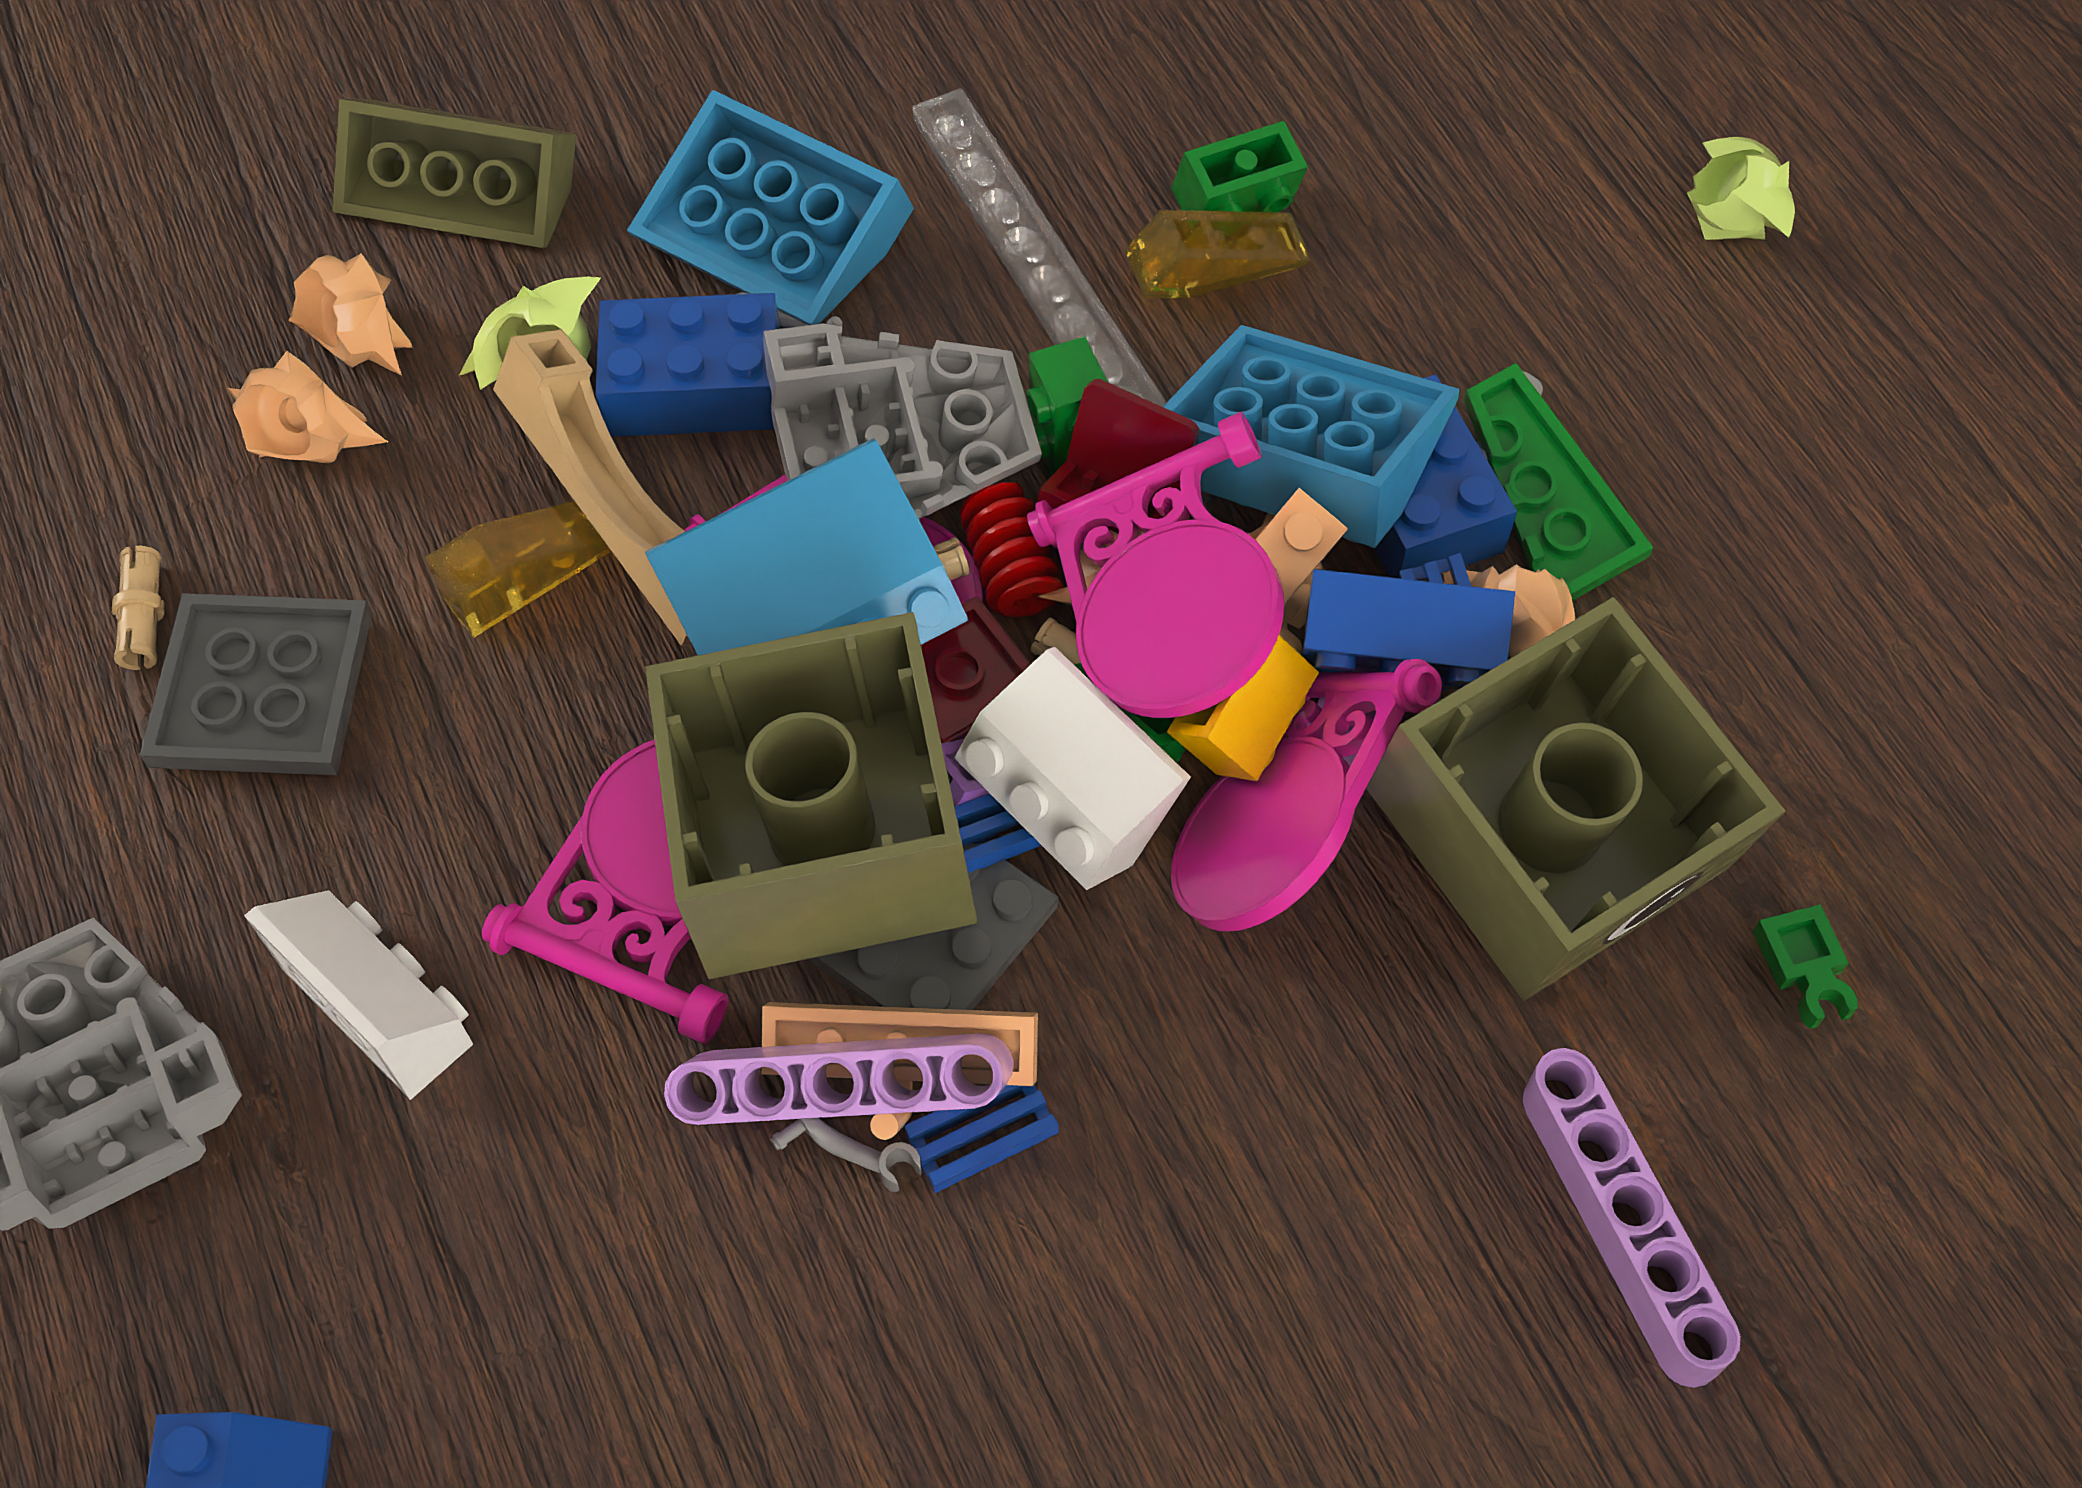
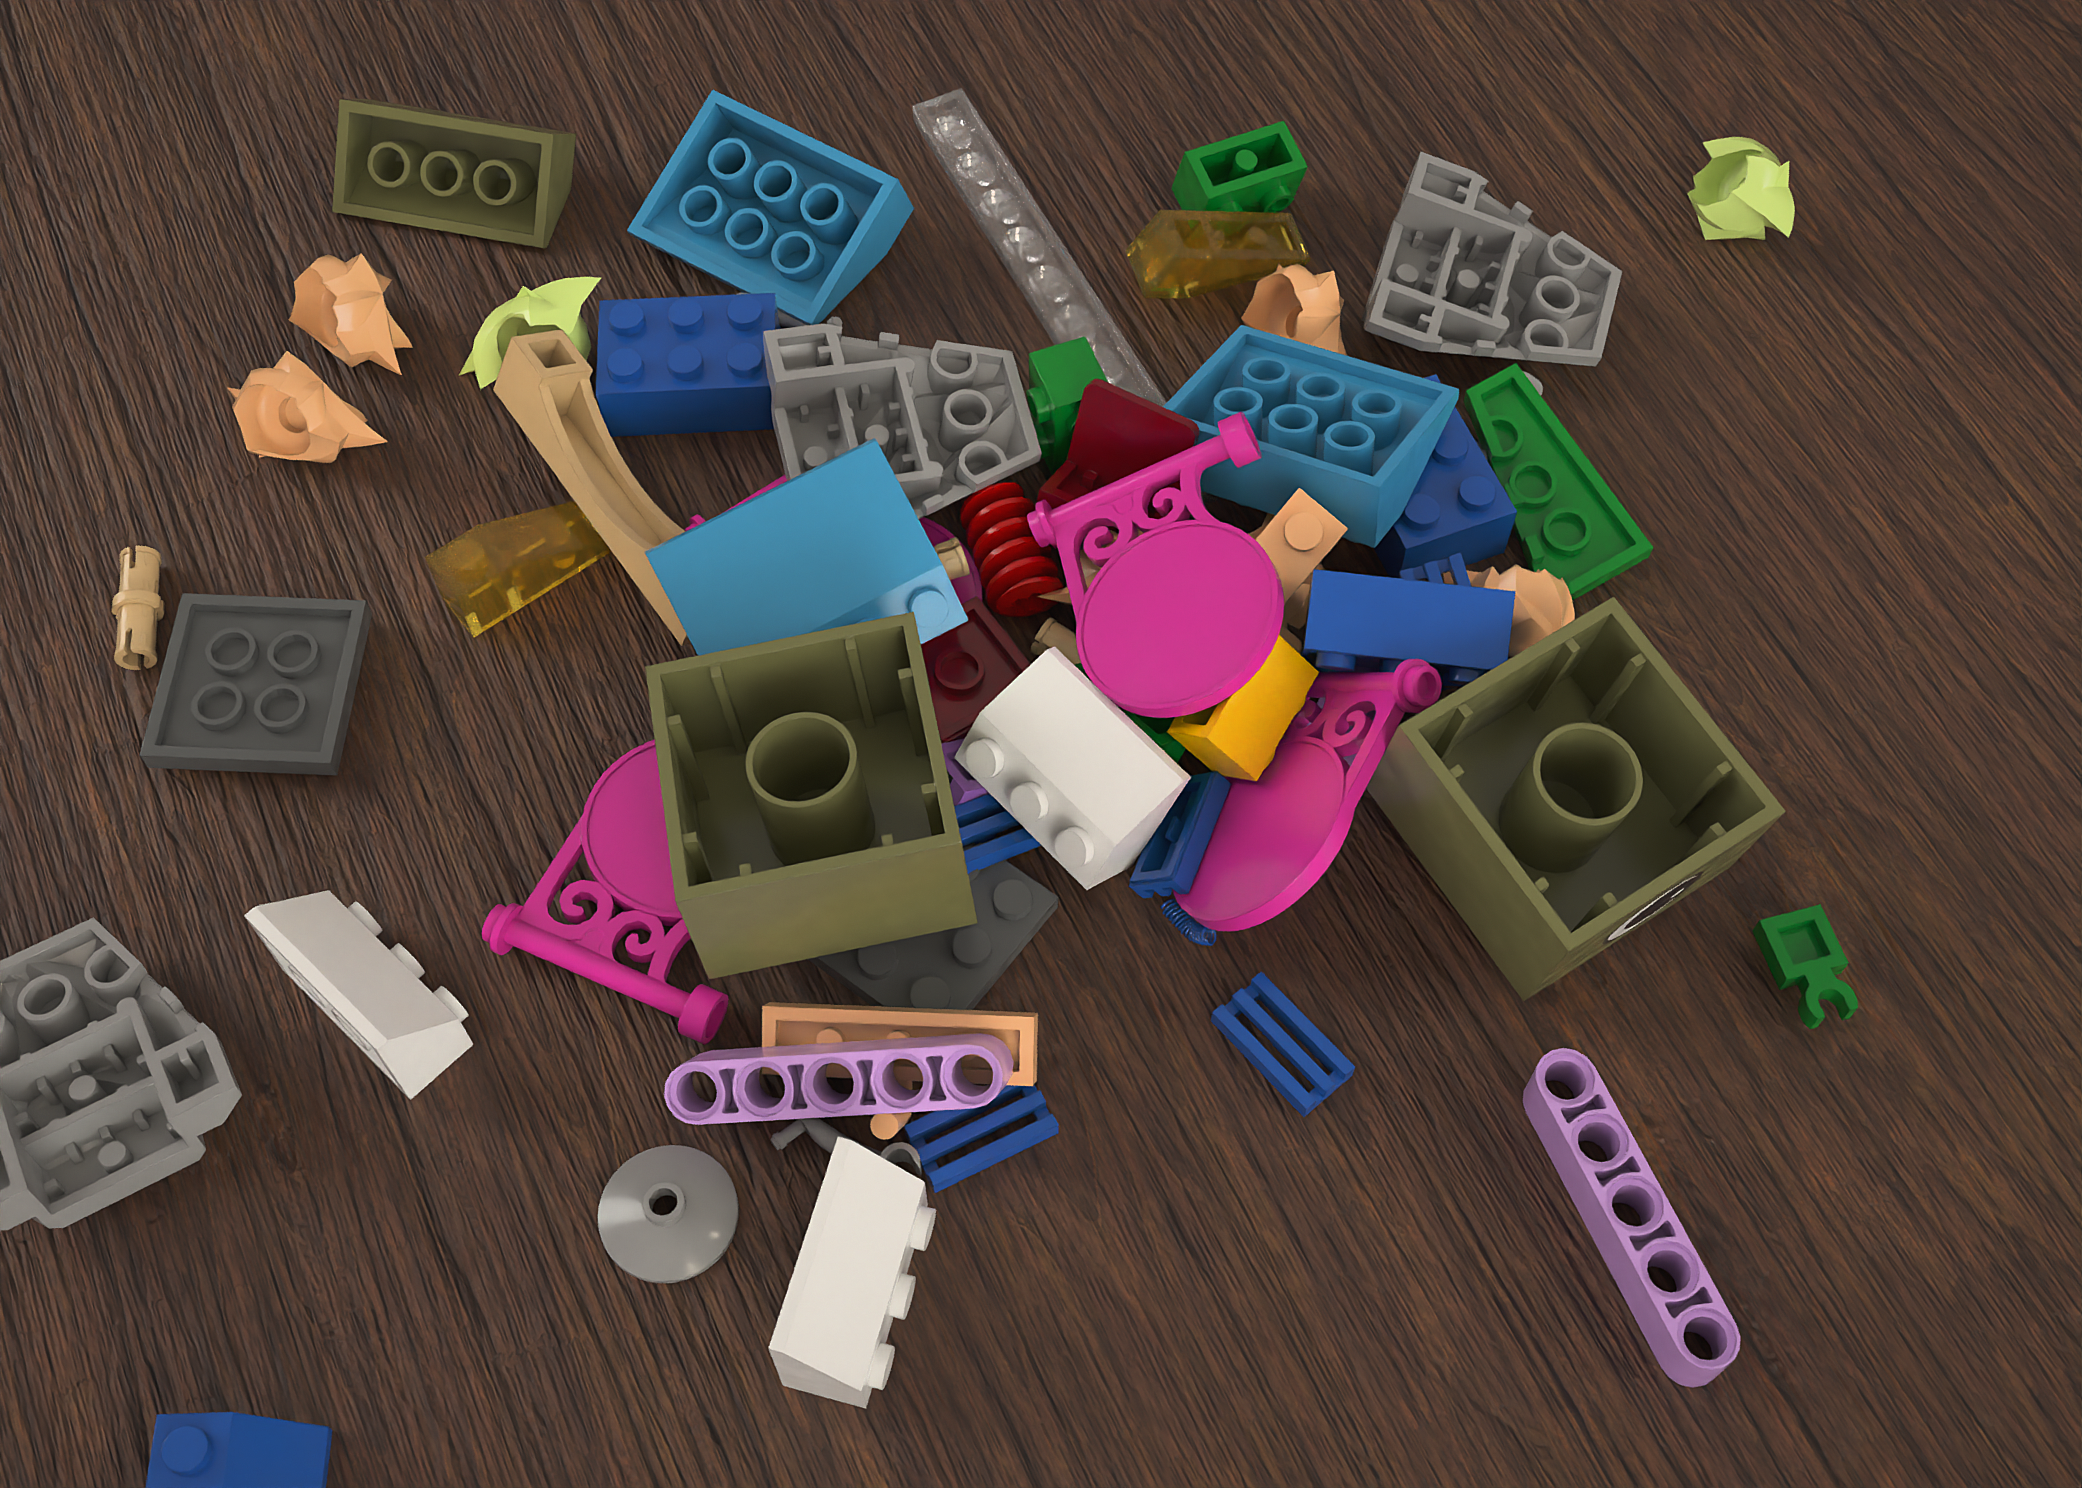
none -> light grey dish [598,1145,739,1284]
none -> white slope [768,1137,936,1408]
none -> blue tile [1128,771,1231,899]
none -> blue leg [1160,899,1216,946]
none -> blue tile [1211,972,1355,1117]
none -> light nougat hair [1241,264,1347,356]
none -> light grey wedge [1362,152,1622,366]

